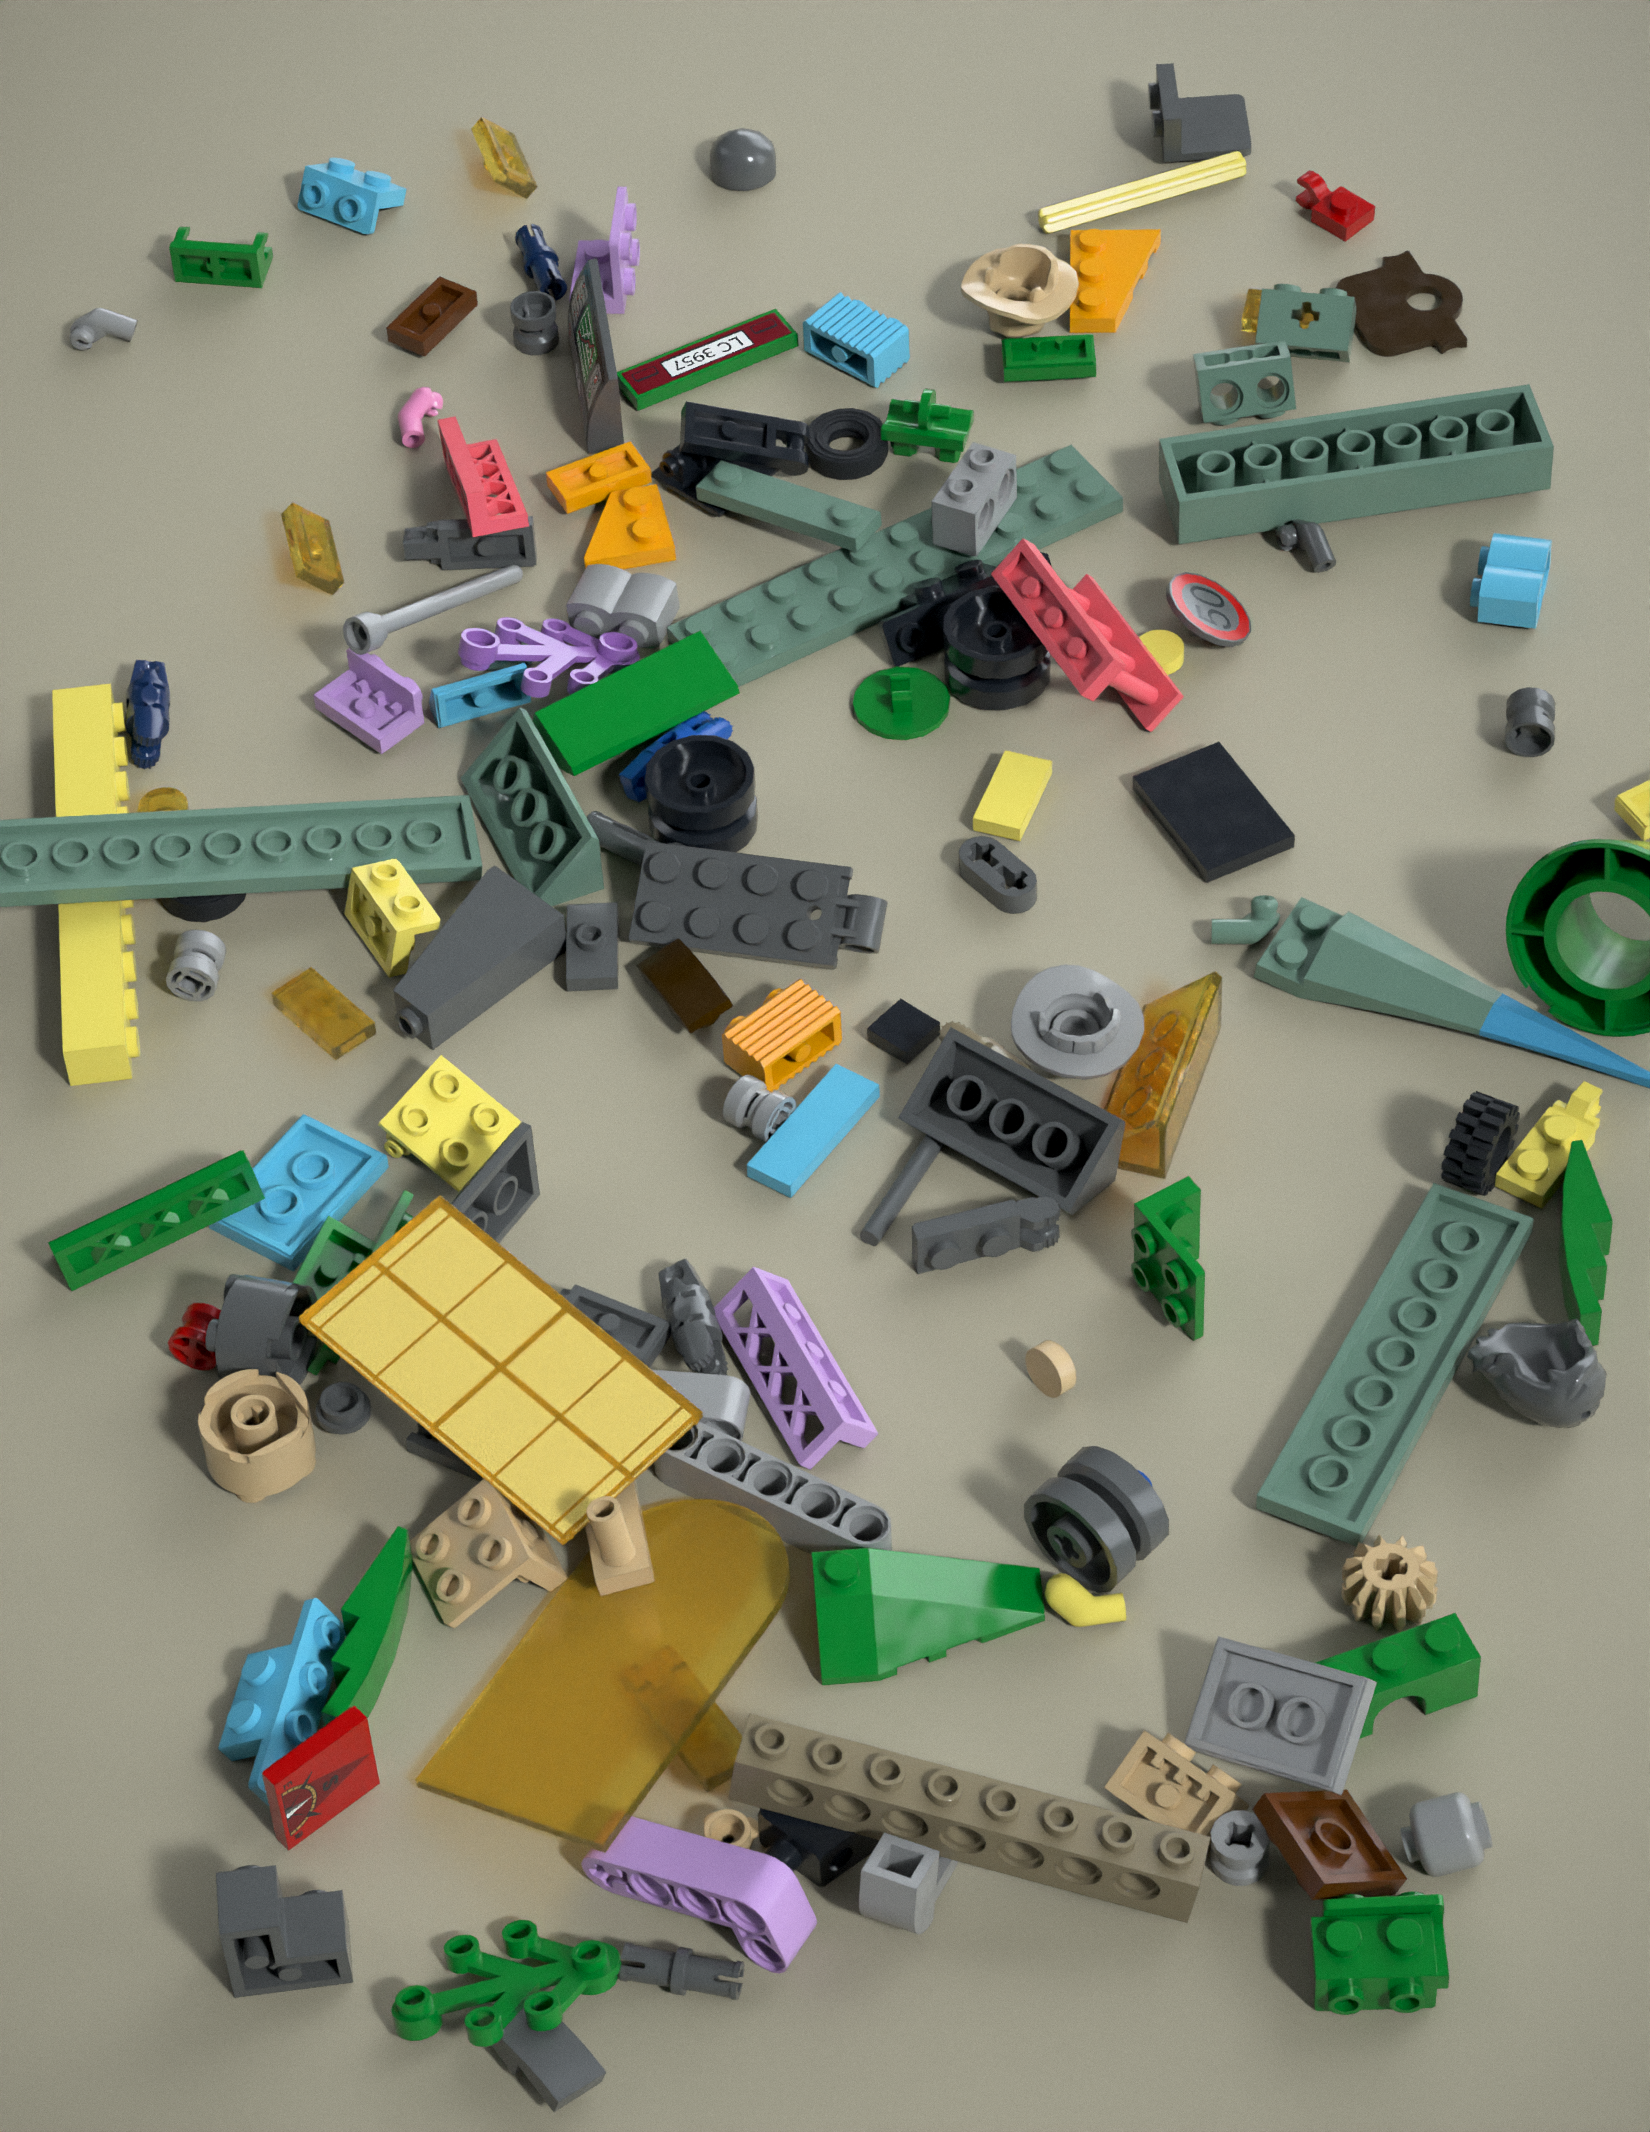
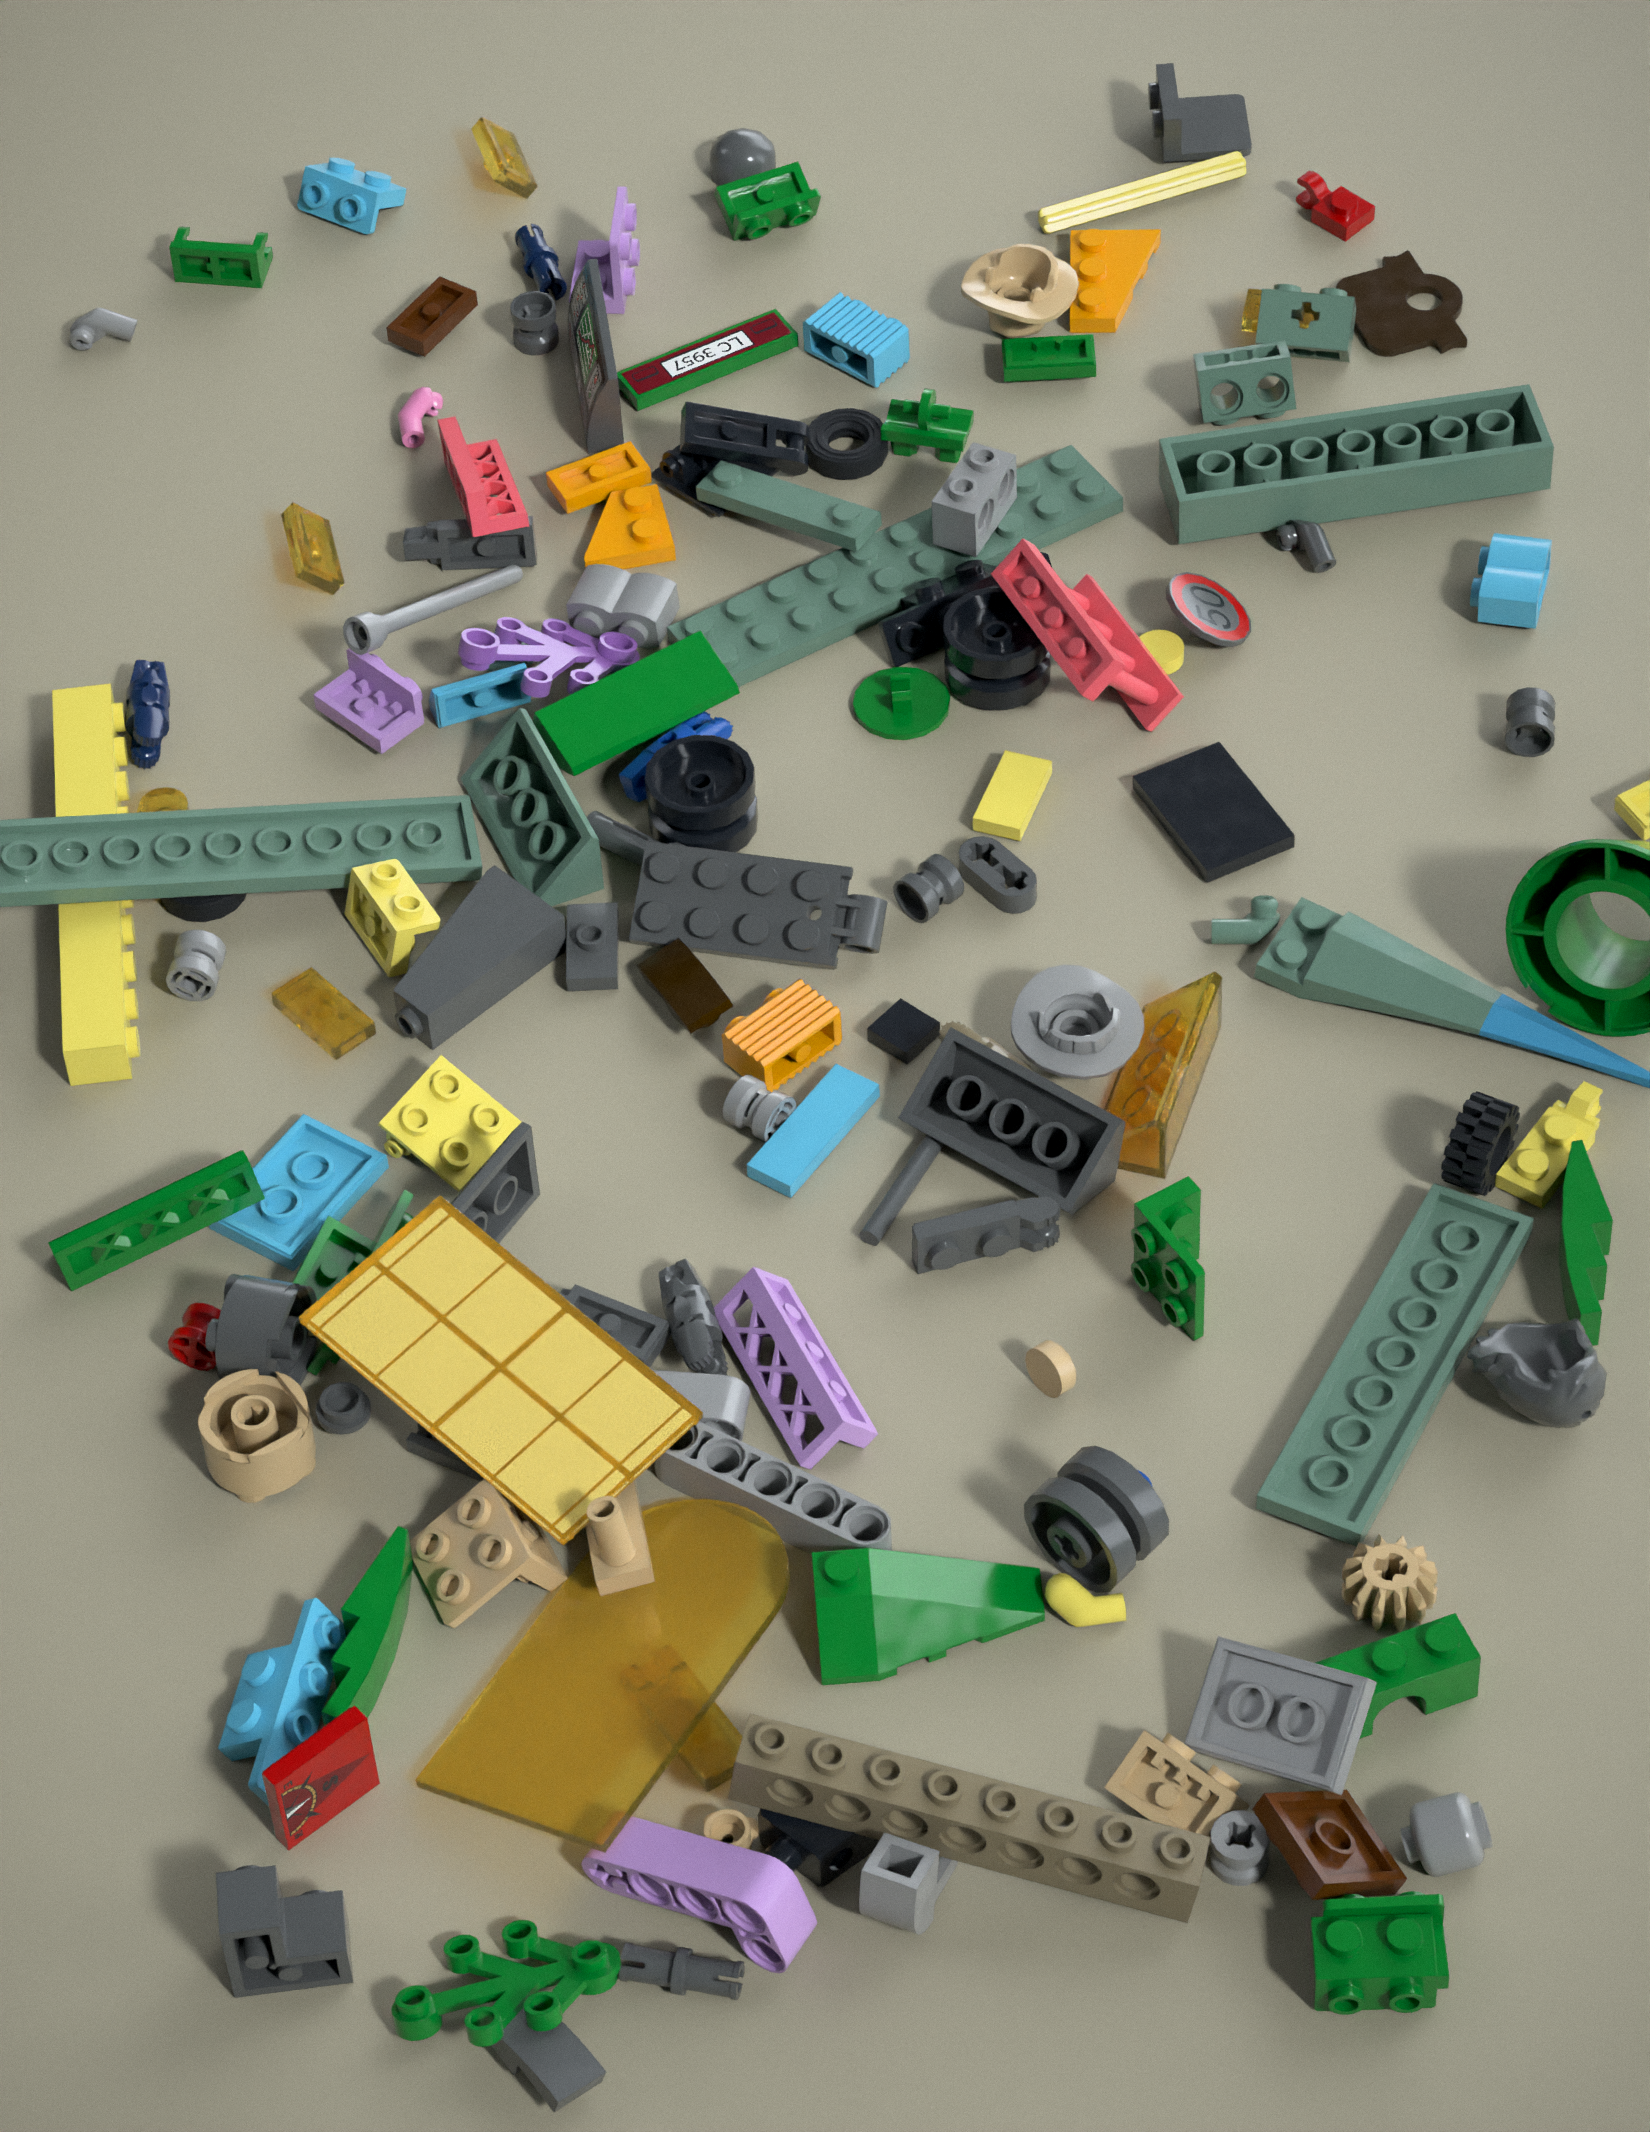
none -> green bracket [714,161,821,241]
none -> dark grey wheel [893,854,964,924]

